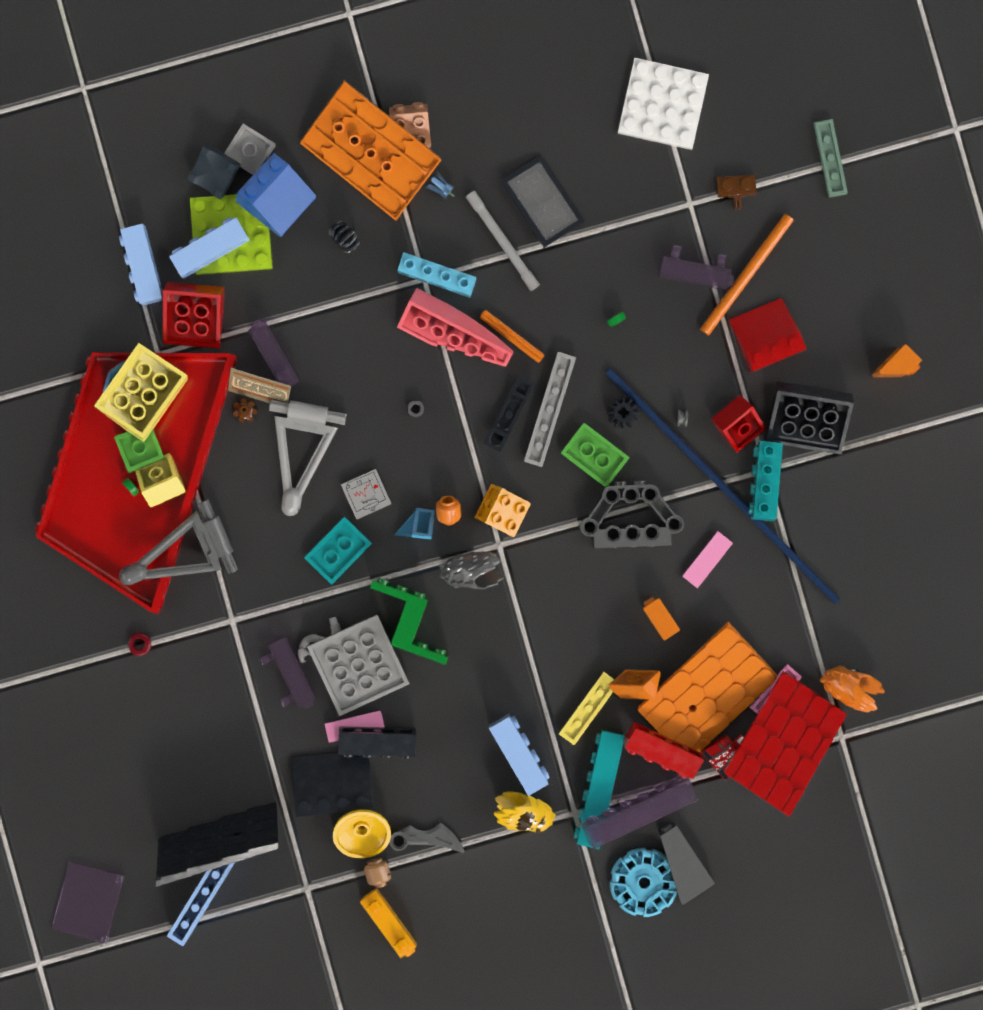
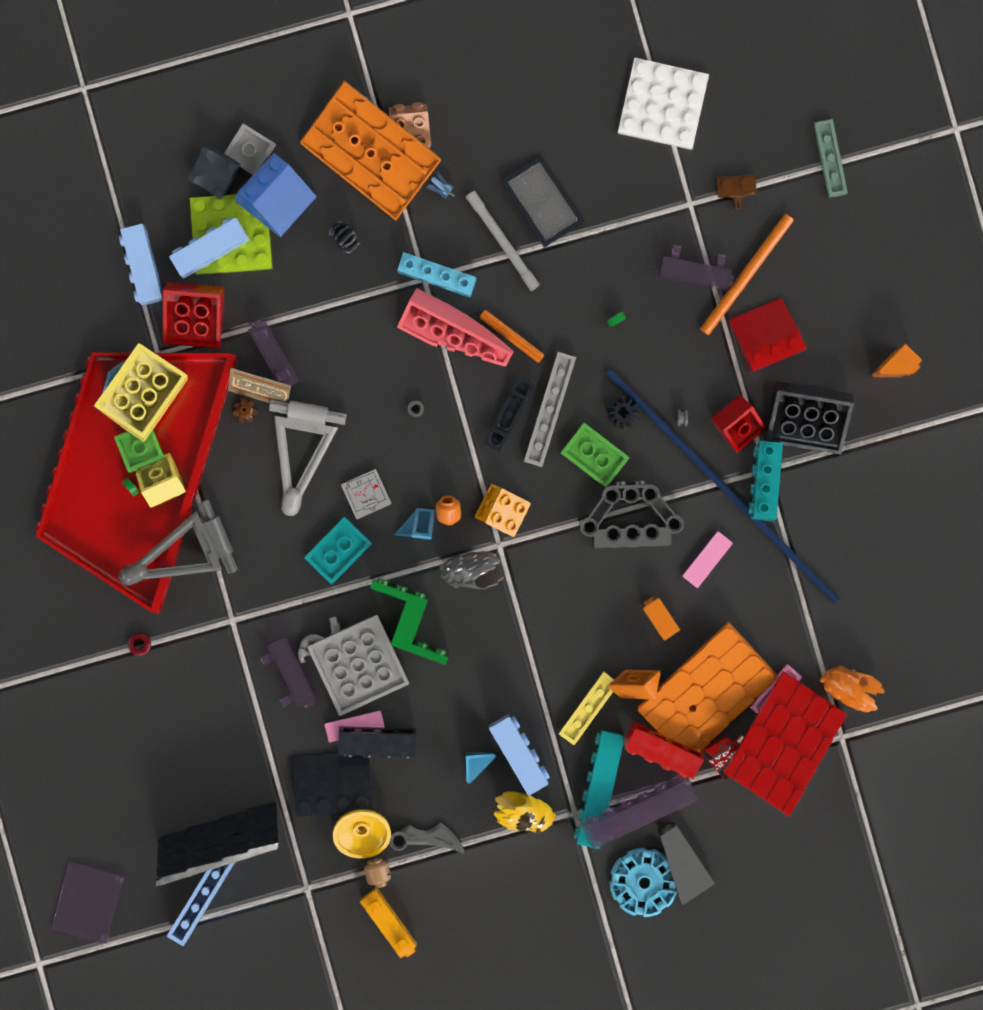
none -> dark azure slope [466,752,496,784]

